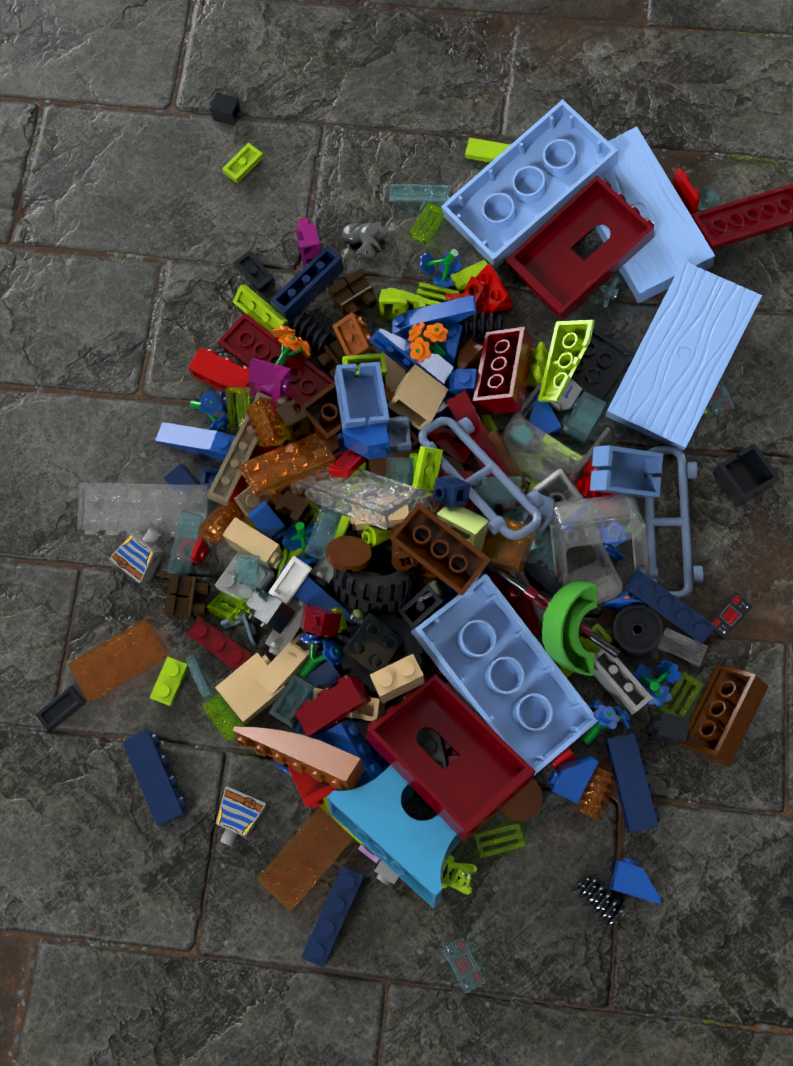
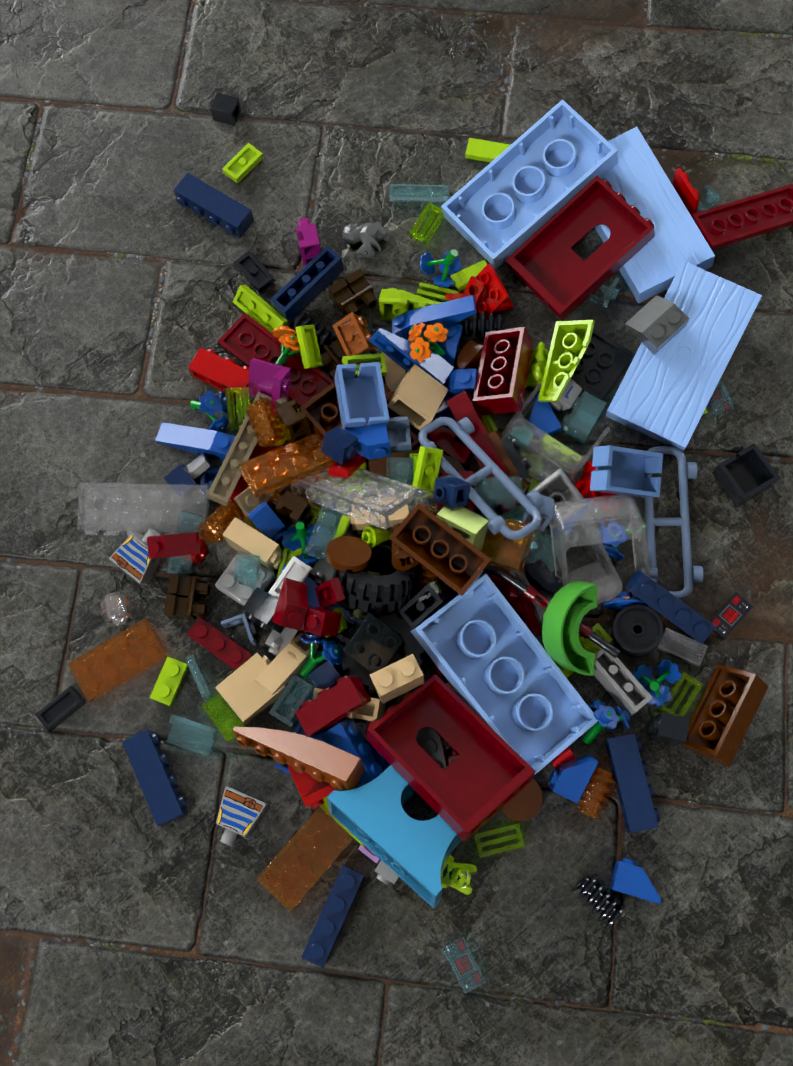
clear neon green tile [207,592,249,623] -> none
none -> clear head [100,592,132,626]
none -> dark red slope [147,532,201,559]
none -> clear light blue panel [166,714,218,757]
none -> dark blue brick [173,173,254,238]
none -> light grey tile [187,453,210,479]
none -> dark red slope [272,578,308,631]
none -> lime tile [295,325,323,369]
none -> dark red plate [314,577,345,608]
none -> dark blue brick [322,426,359,465]
none -> black plate [500,435,532,478]
none -> dark grey slope [625,295,690,355]

